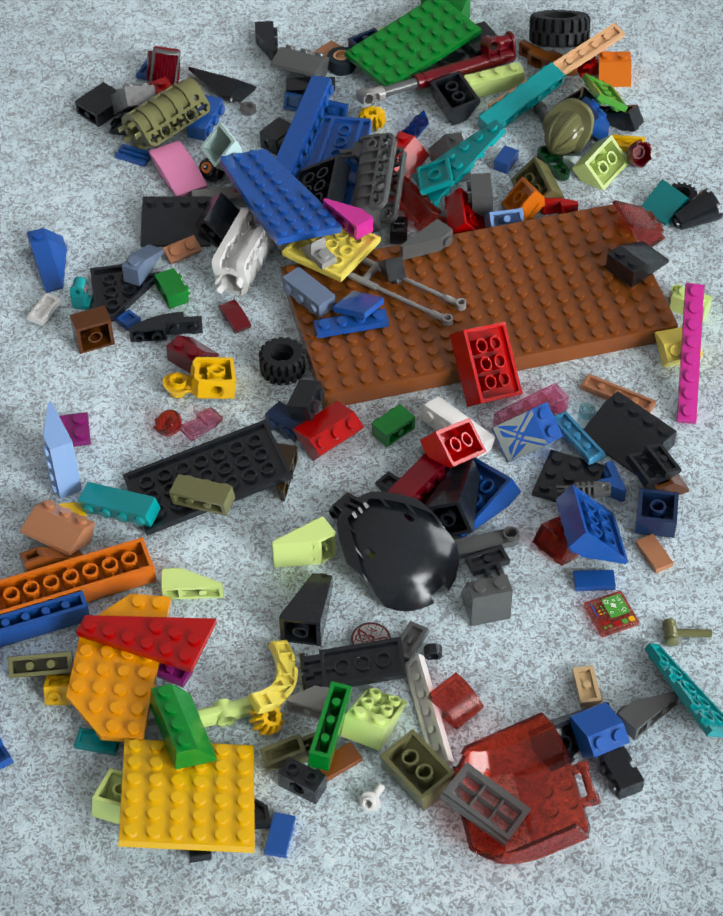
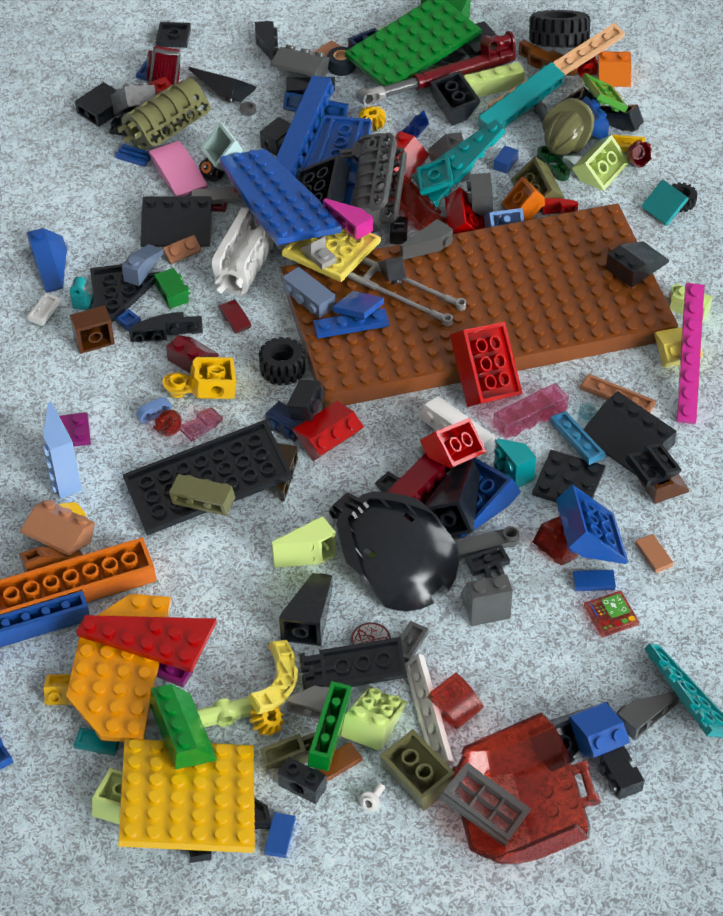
olive brick [8,650,74,678] -> none
teal brick [78,482,161,527] -> none
yellowish green slope [161,568,224,599] -> none
blue brick [186,95,225,141] -> none
black brick [194,192,240,248] -> none
green brick [372,404,415,447] -> none
black axle [424,643,442,660] -> none
blue slope [491,402,563,462] -> none
dark grey hinge [556,481,611,499] -> none
tan plate [572,665,602,707] -> none
blue slope [598,461,627,502] -> none
clear red slope [612,200,665,247] -> none
dark blue brick [635,488,679,538] -> none
olive piece [662,618,712,647] -> none
black cone [672,188,723,230] -> none
none -> medium blue beam [136,397,172,423]
none -> black plate [156,22,191,48]
none -> teal slope [493,439,536,488]

